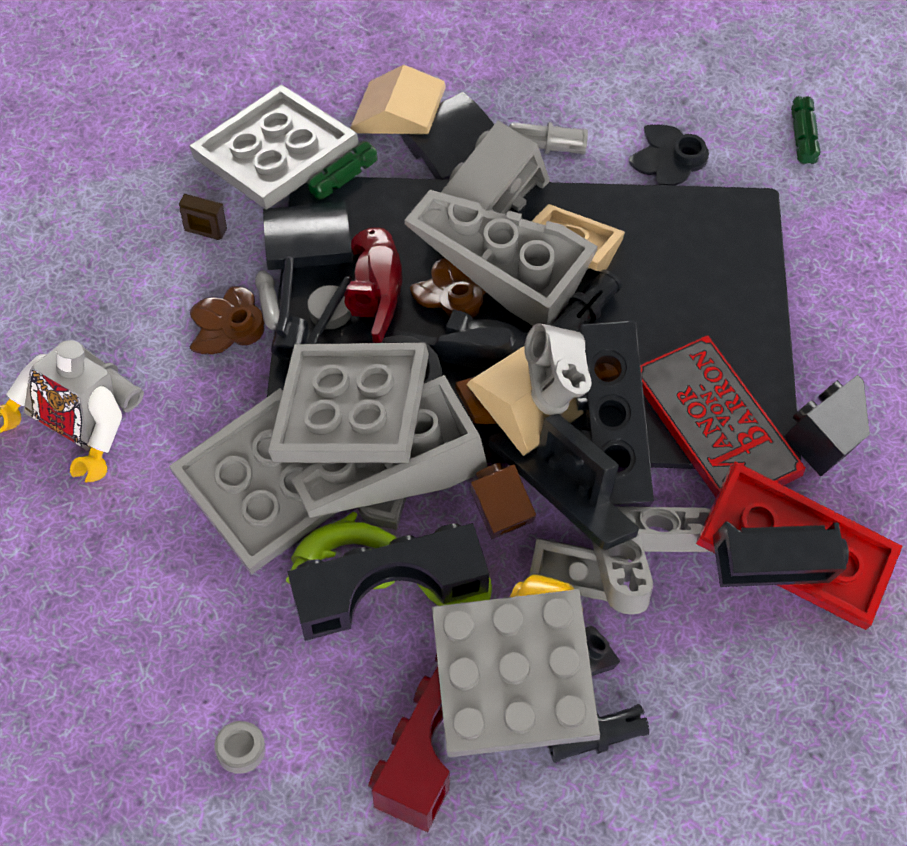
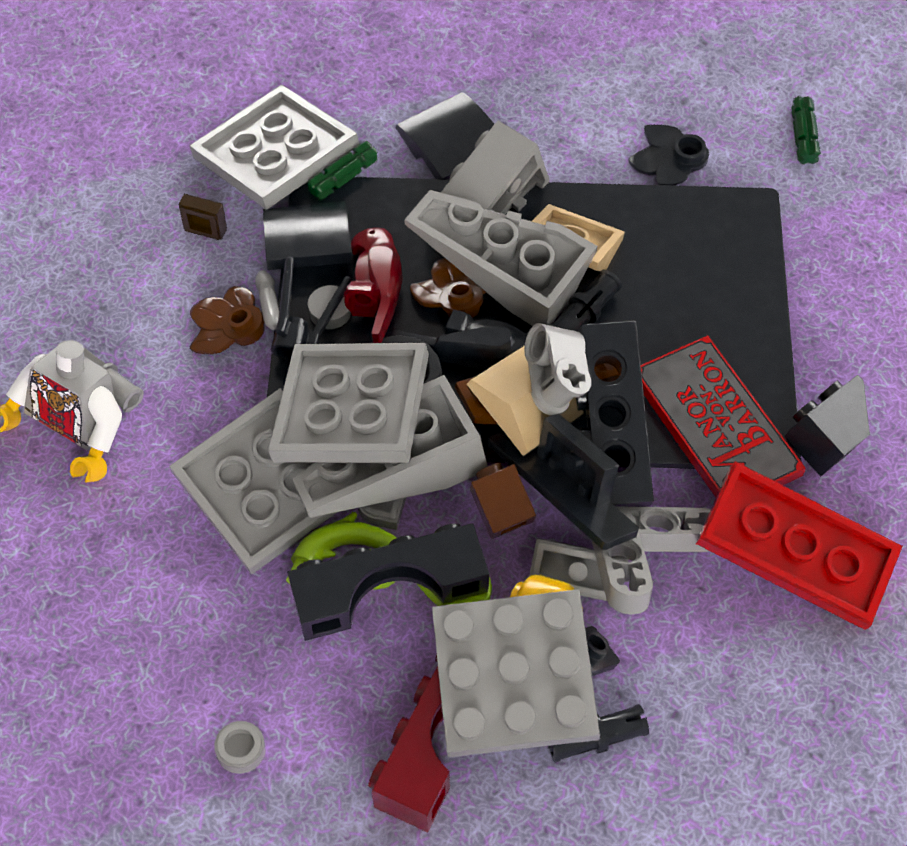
tan slope [351,65,446,134] -> none
light grey axle [509,122,588,155] -> none
black window [713,521,849,587] -> none

